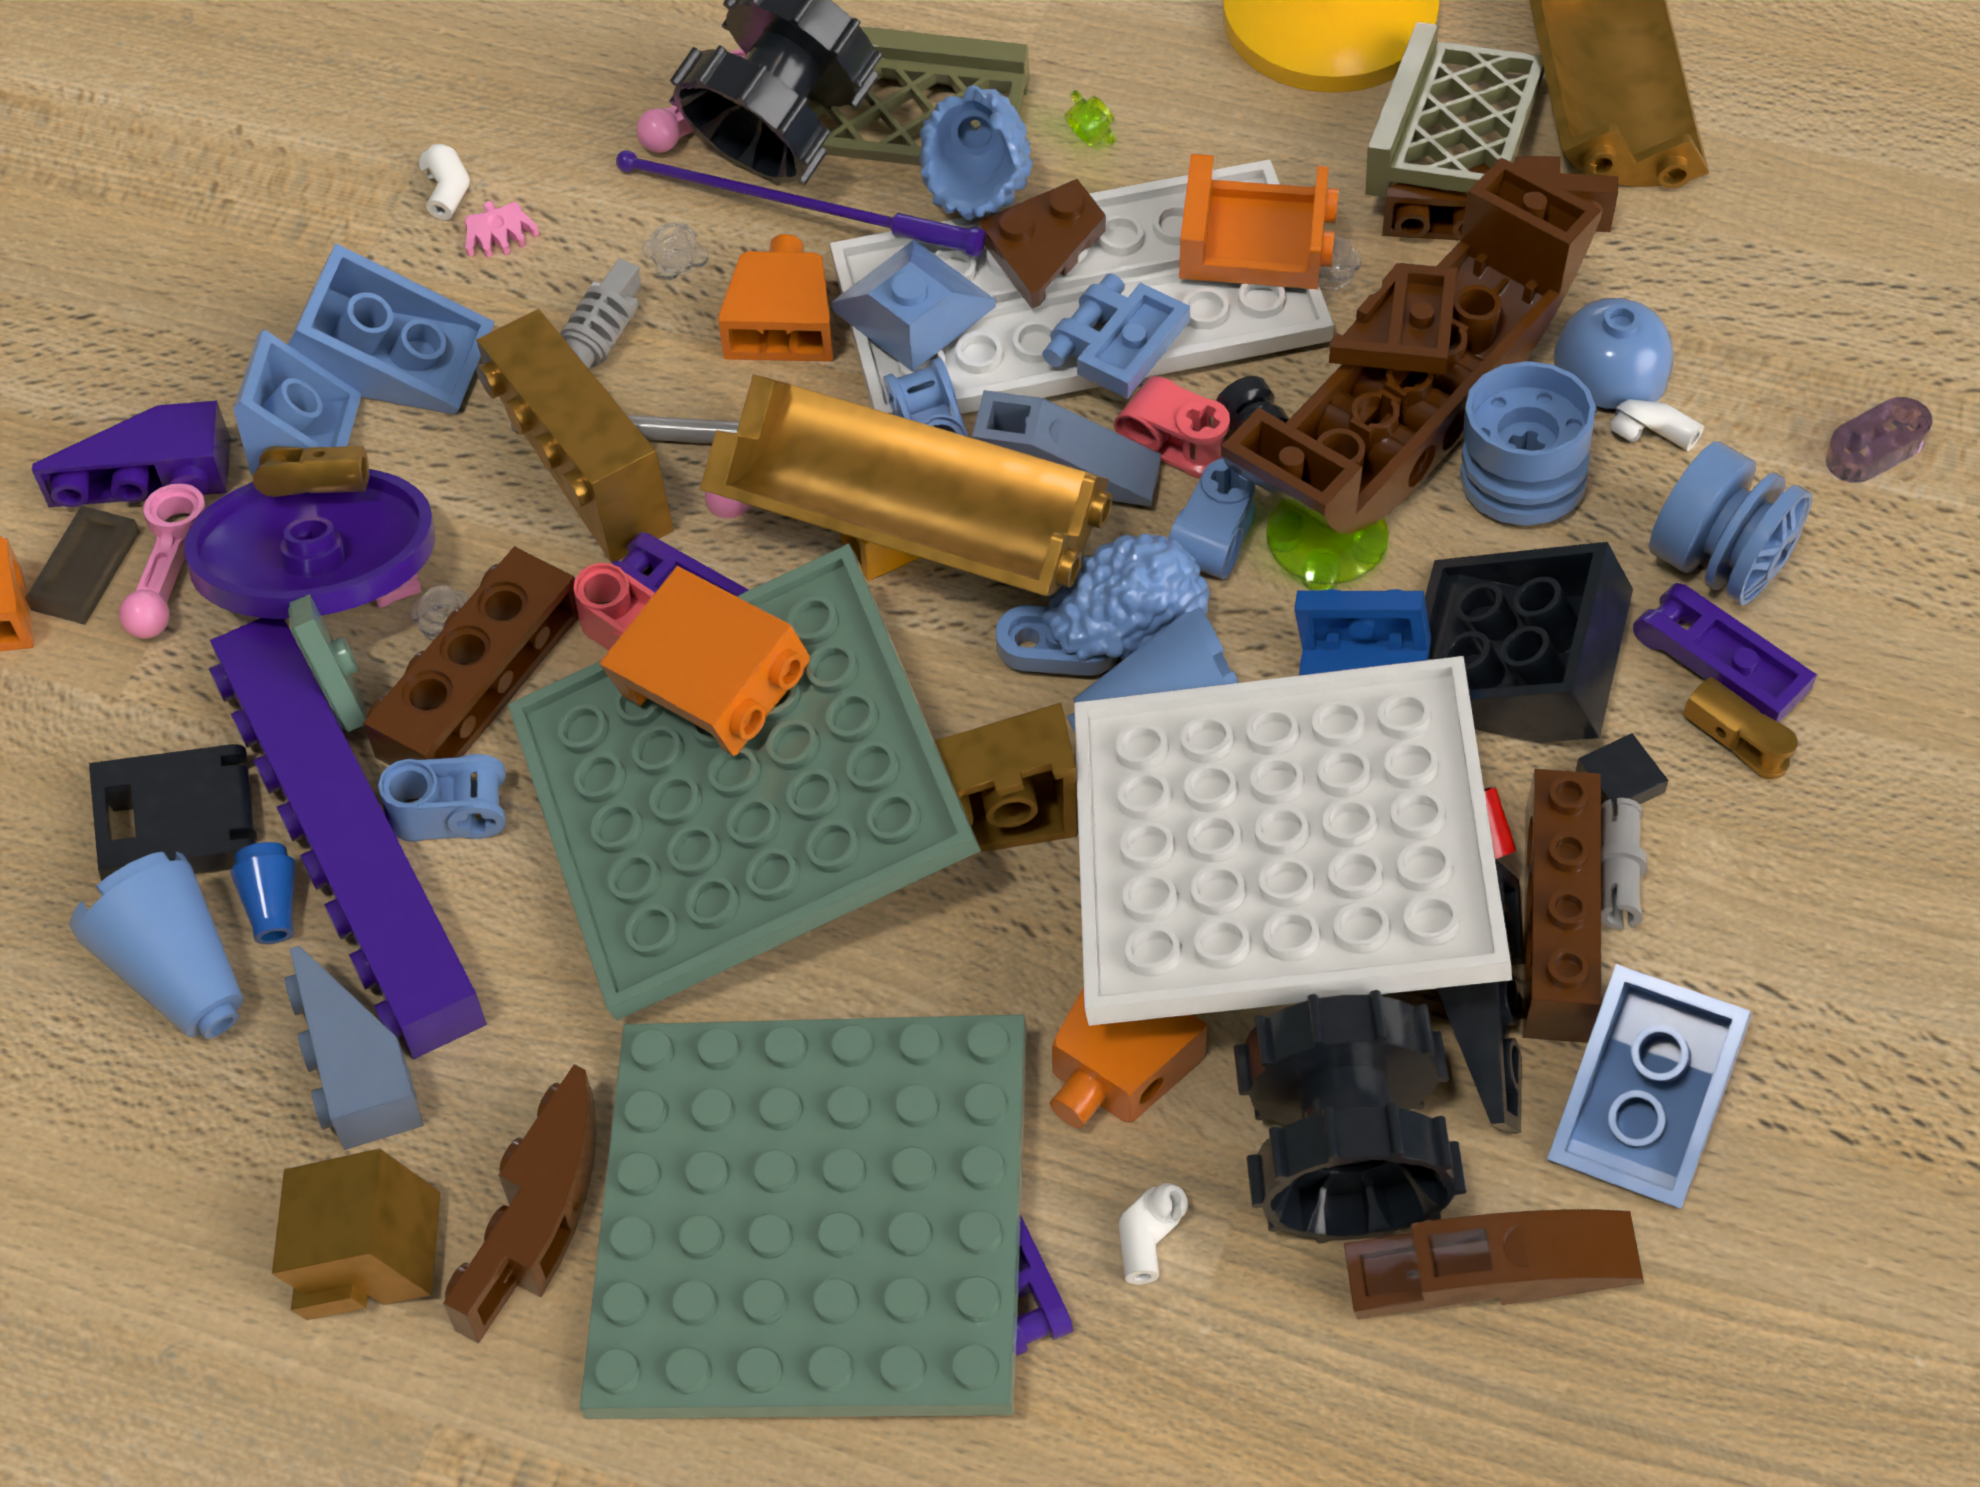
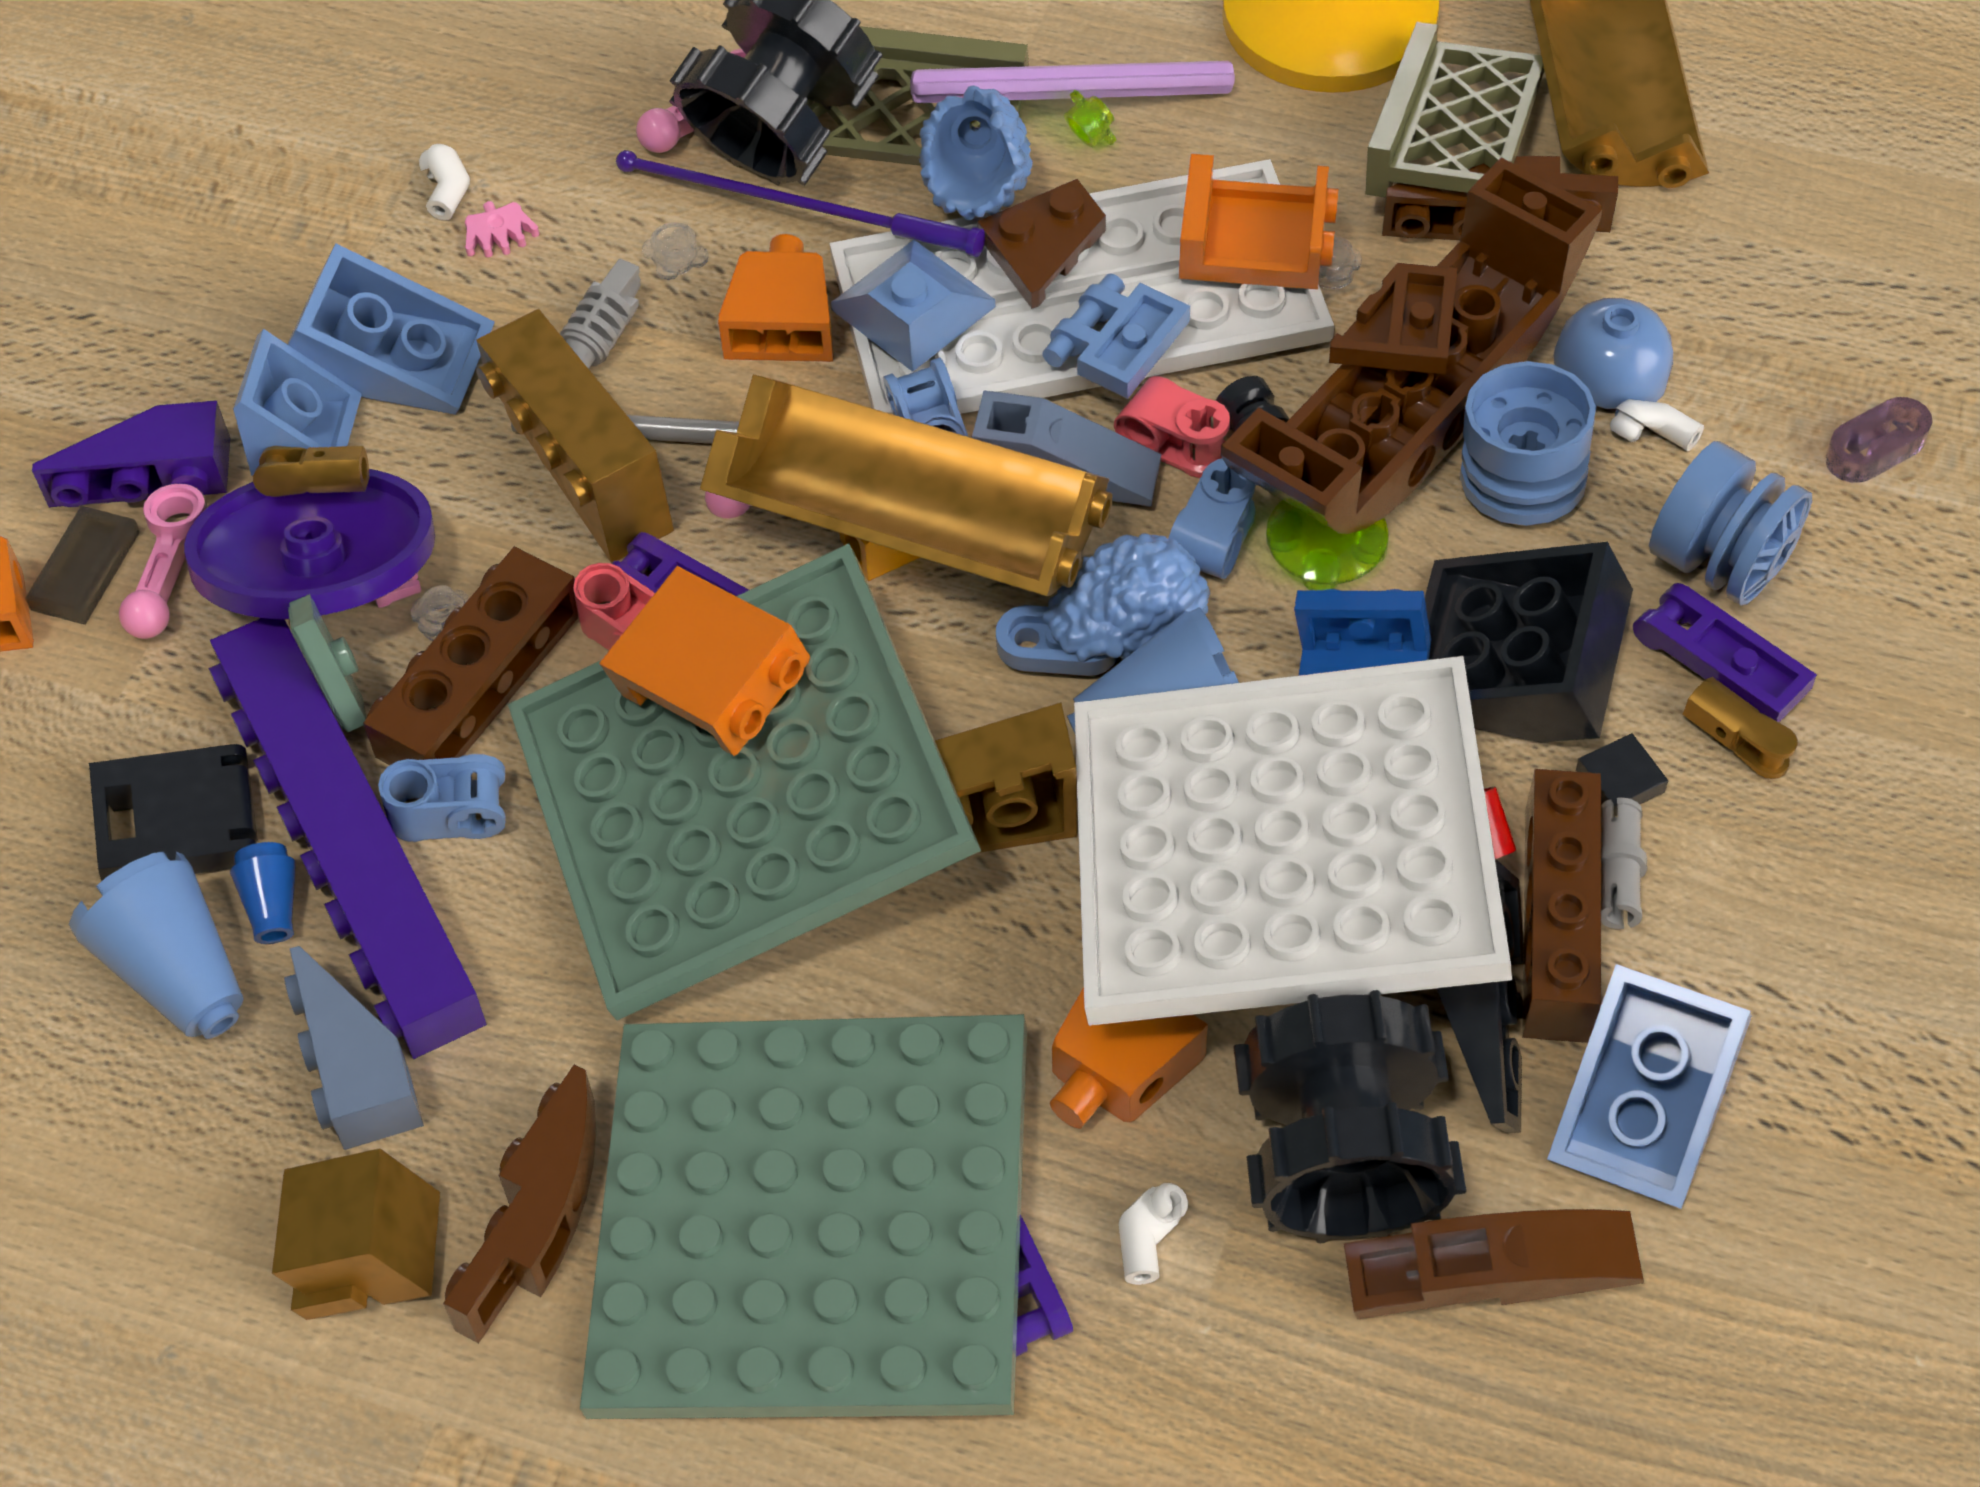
none -> lavender axle [910,61,1235,103]

